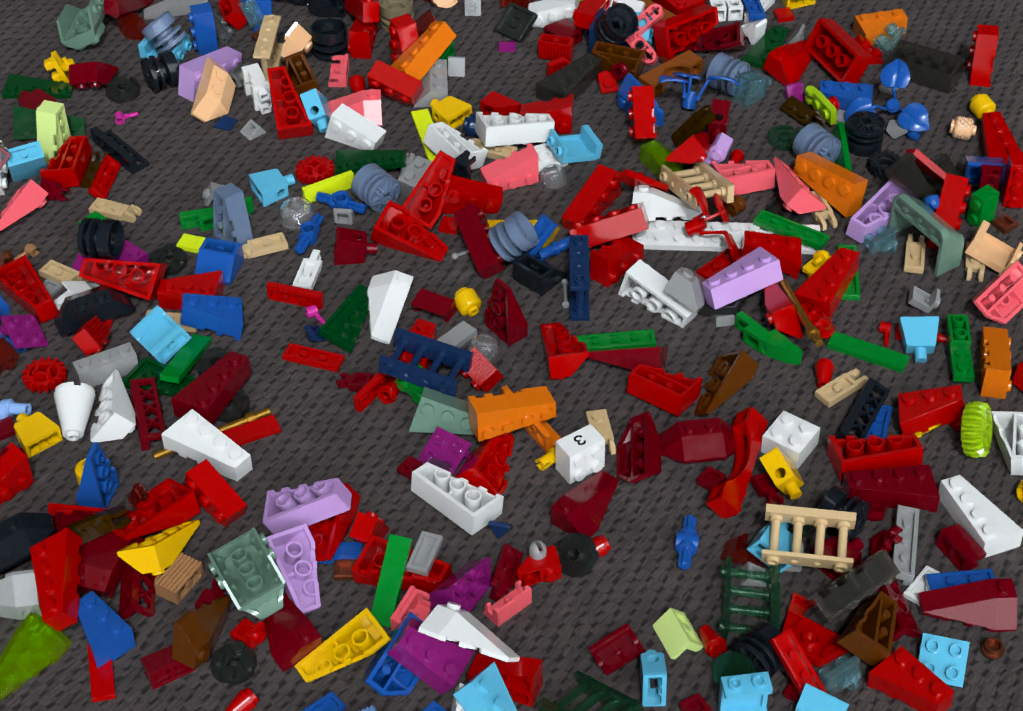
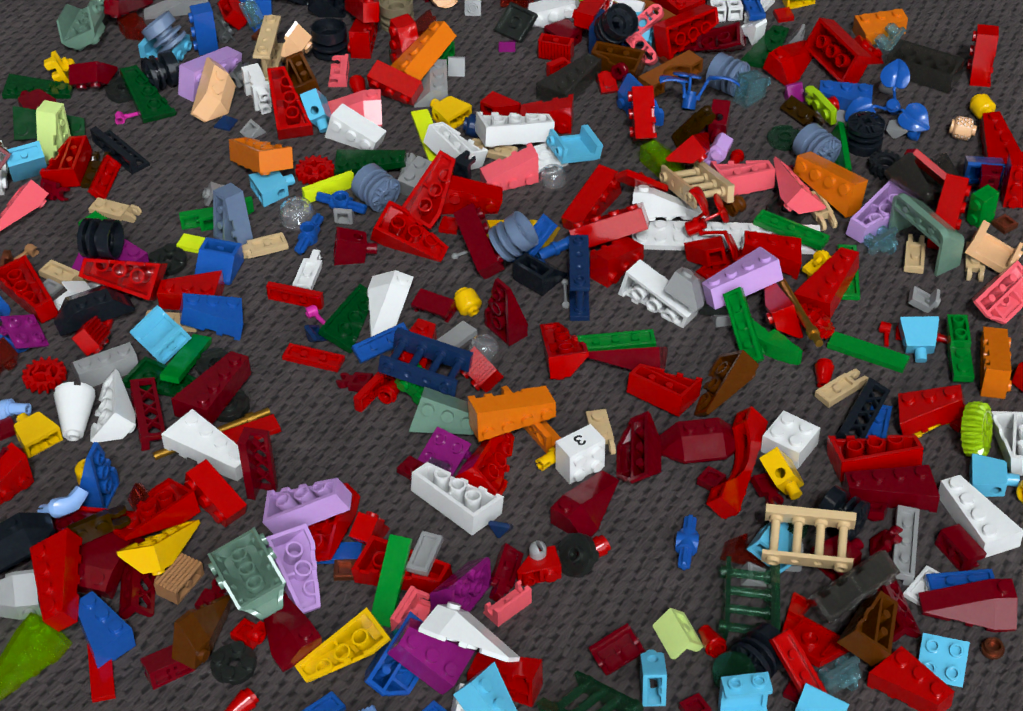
blue hinge [923,195,940,210] -> none
none -> light blue arm [37,486,89,518]
none -> dark green wing [120,65,177,124]
none -> orange wedge [229,137,293,175]
none -> dark red fence [237,427,278,500]
none -> blue tile [351,322,408,364]
none -> red slope [684,236,727,267]
none -> green tile [723,287,764,363]
none -> medium azure torso [969,453,1020,497]

